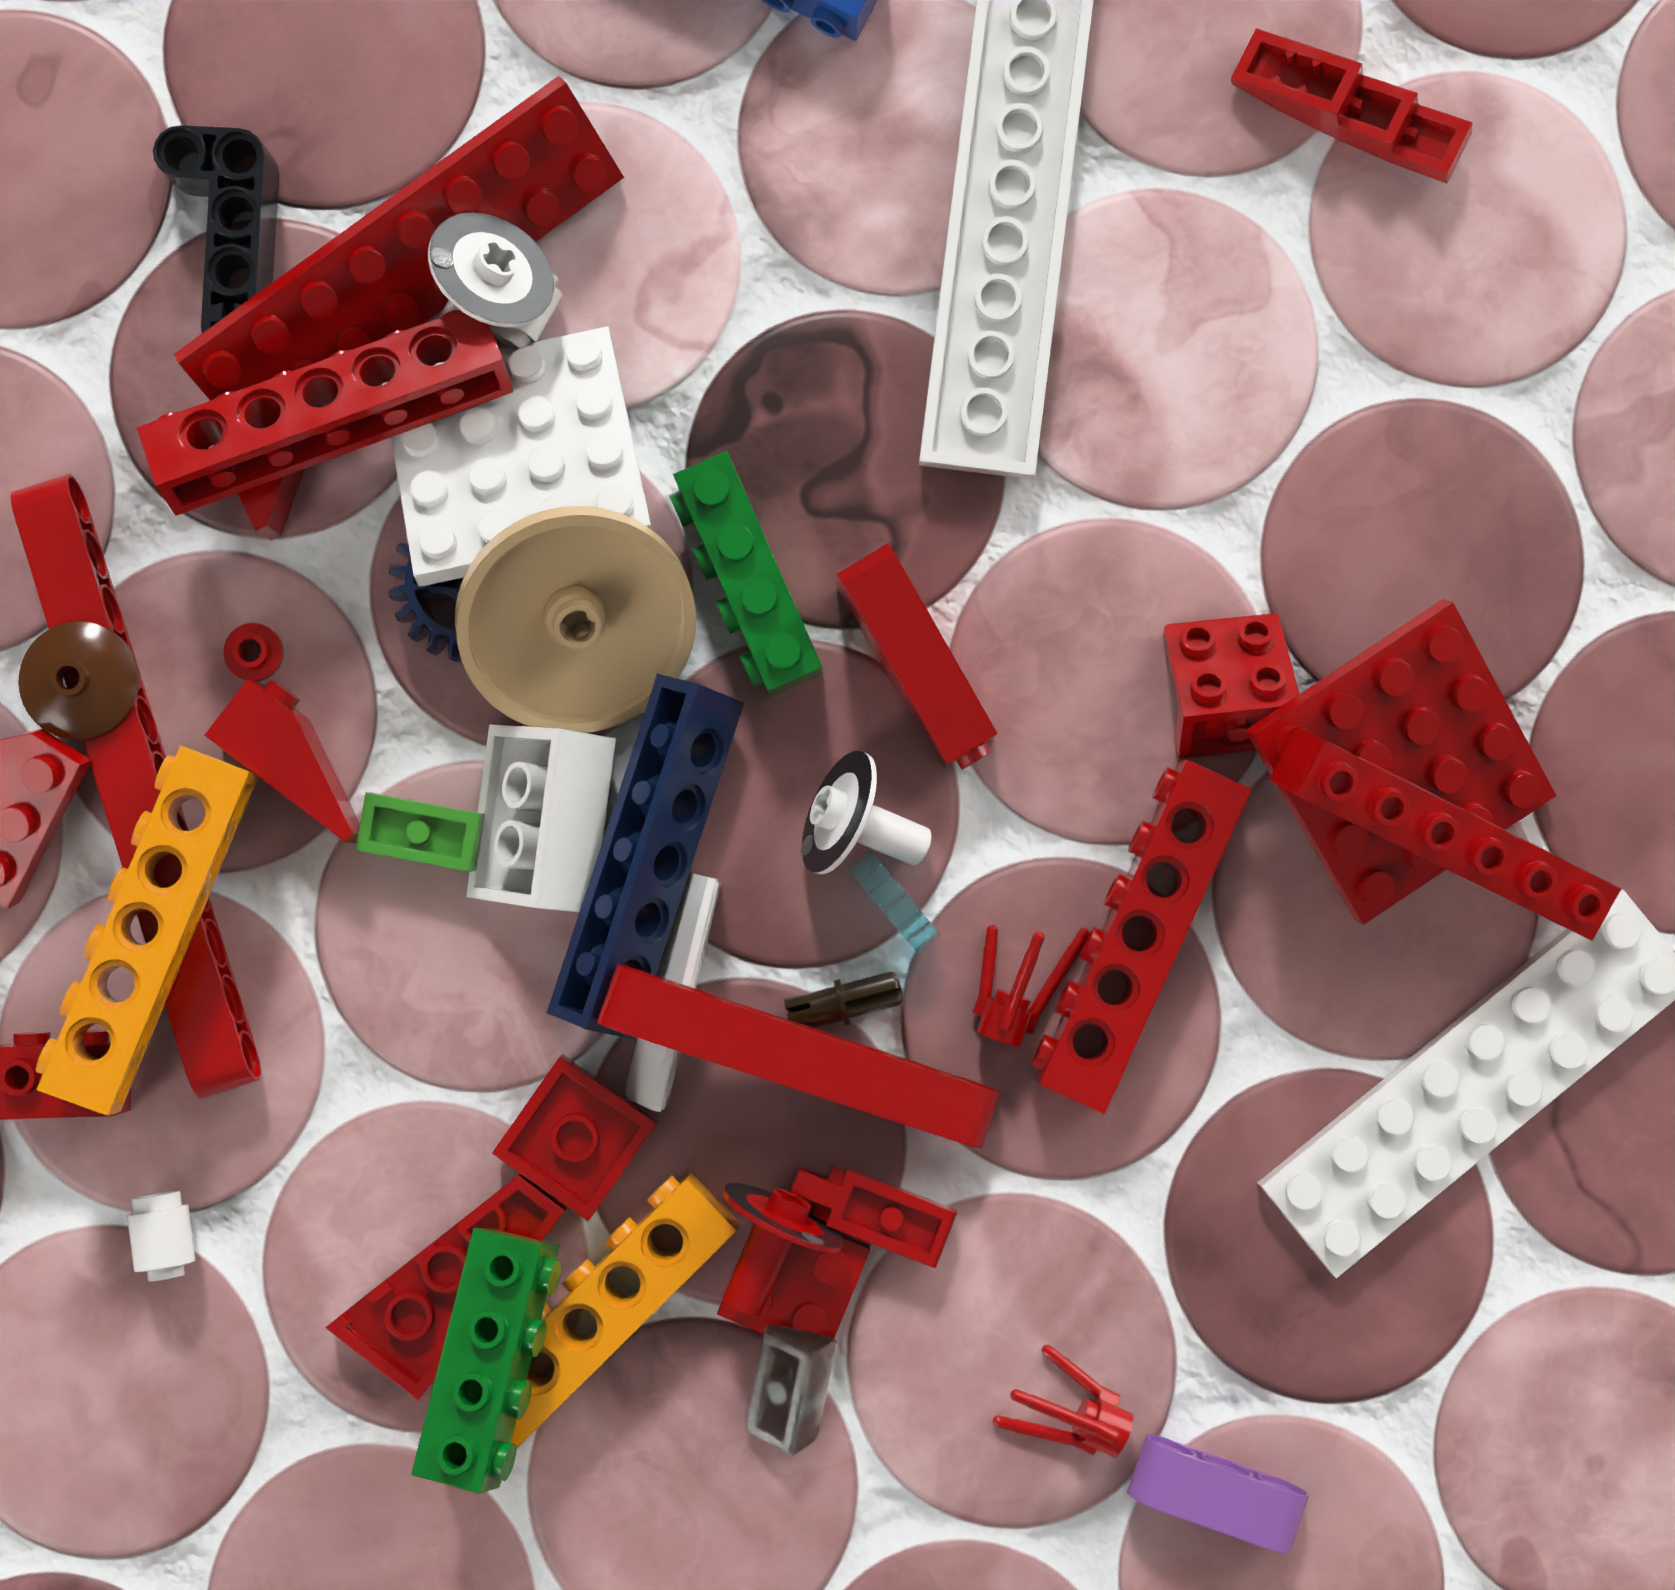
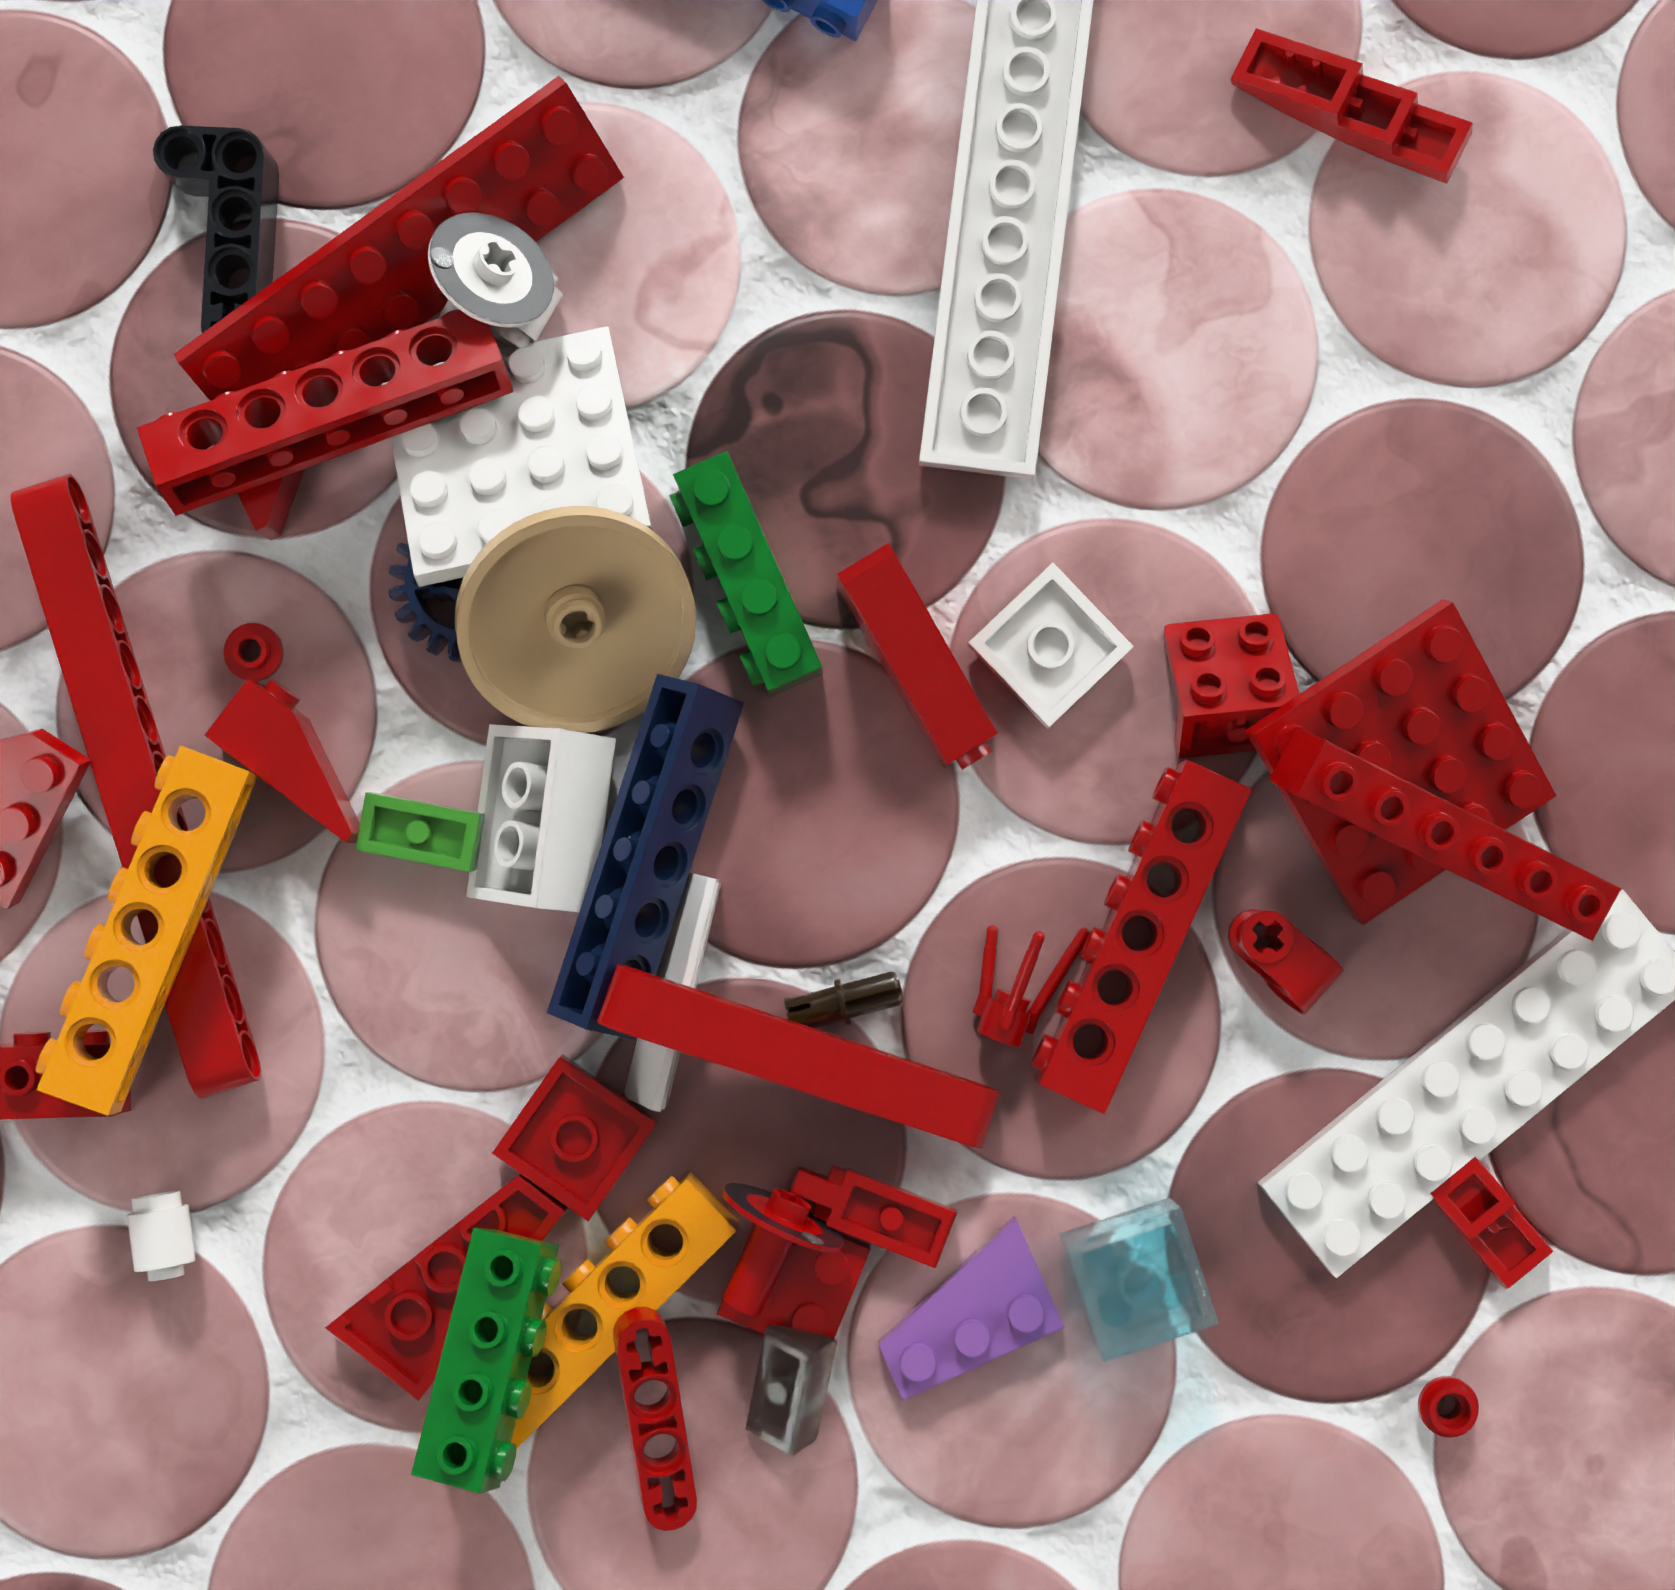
reddish brown dish [18,621,139,740] -> none
white piece [801,750,931,875] -> none
clear light blue beam [847,850,941,954] -> none
red plant [993,1345,1134,1458] -> none
medium lavender beam [1127,1434,1309,1554] -> none
none -> red beam [613,1307,697,1531]
none -> medium lavender wing [878,1216,1065,1400]
none -> white plate [967,563,1134,729]
none -> clear light blue brick [1058,1197,1219,1362]
none -> red piece [1227,909,1344,1015]
none -> red plate [1418,1376,1479,1438]
none -> red slope [1430,1157,1554,1289]

